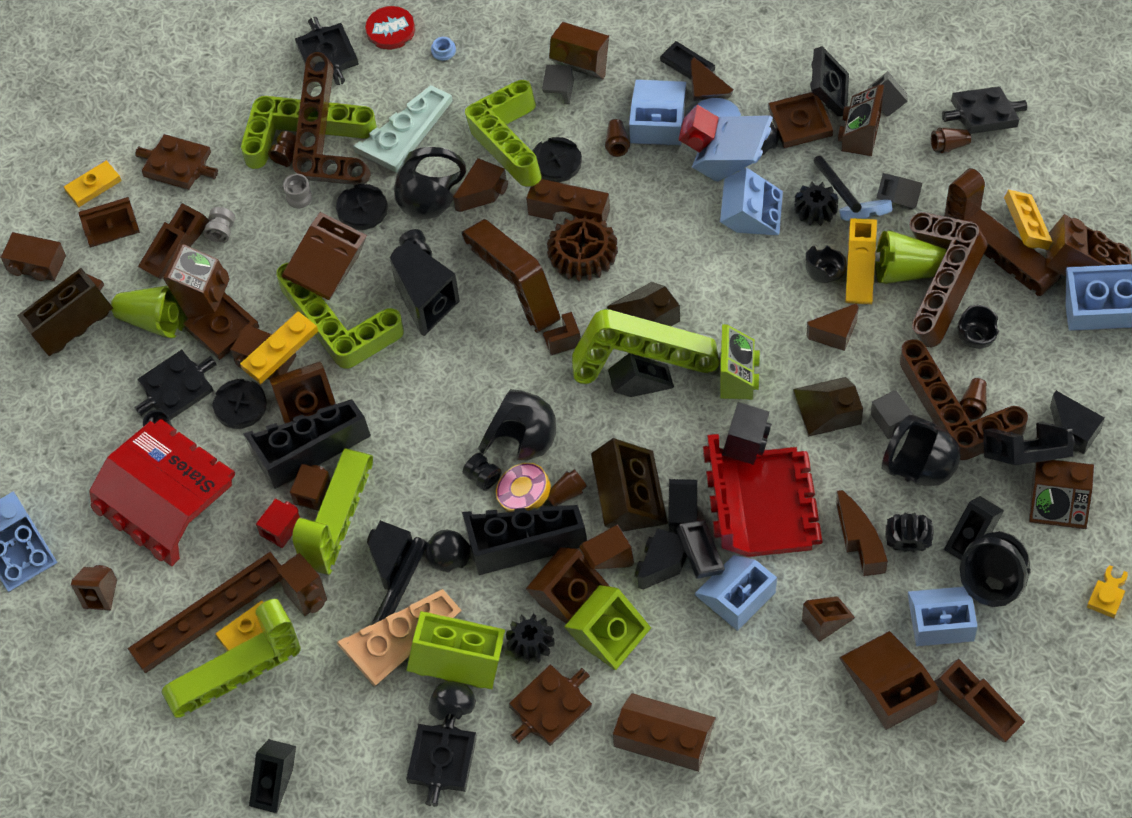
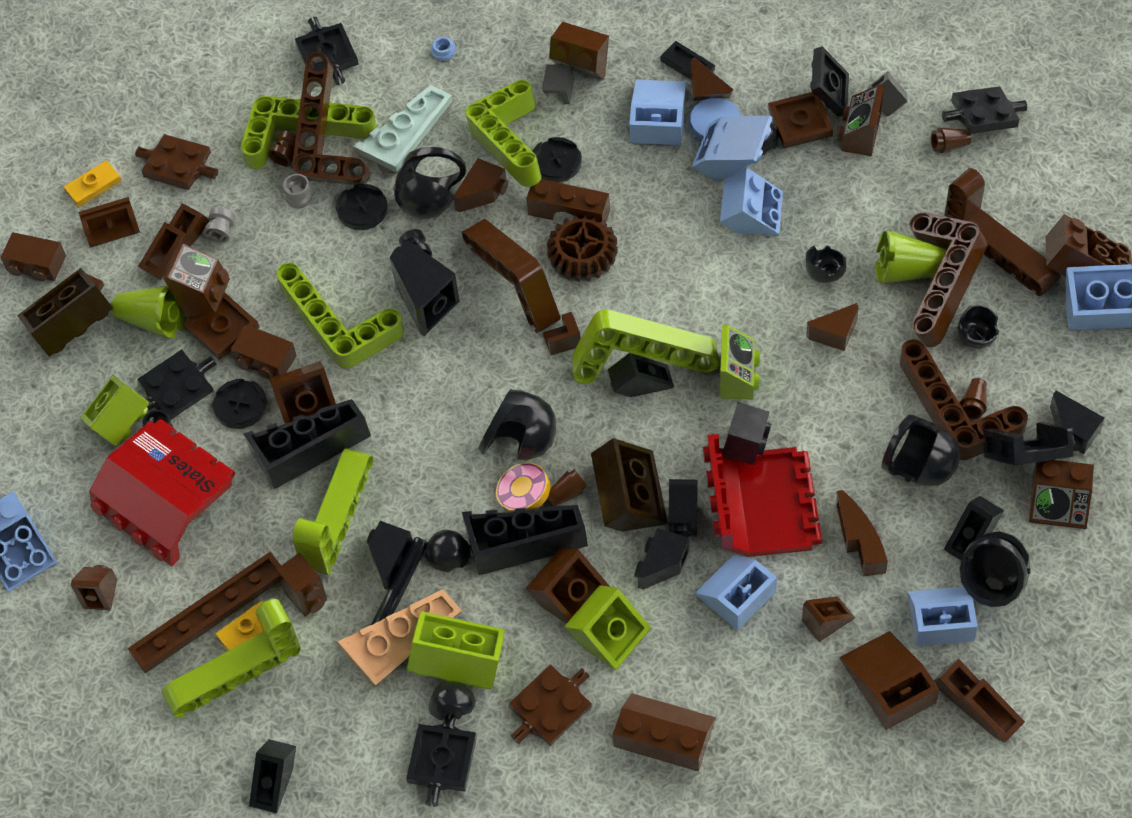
yellow plate [240,311,318,384] -> none
red brick [256,498,300,549] -> none
reddish brown slope [282,212,367,301] -> none
reddish brown brick [290,464,331,511] -> none
tile [365,6,415,50] -> none
black wheel [462,452,502,491] -> none
black gear [506,613,555,664] -> none
reddish brown slope [579,524,634,570] -> none
reddish brown cone [605,119,630,157] -> none
dark brown slope [607,282,680,326] -> none
black tile [677,520,725,579] -> none
brick [678,104,719,153] -> none
dark brown slope [793,377,863,437] -> none
black gear [794,182,839,226] -> none
black bar [814,155,862,213] -> none
light blue tile [839,200,893,221] -> none
yellow slope [845,218,877,304] -> none
dark grey panel [871,390,914,439] -> none
dark grey panel [876,173,923,208] -> none
black gear [885,512,934,553] -> none
yellow plate [1004,189,1053,250] -> none
yellow plate [1087,565,1128,618] -> none
none -> lime slope [80,374,150,446]

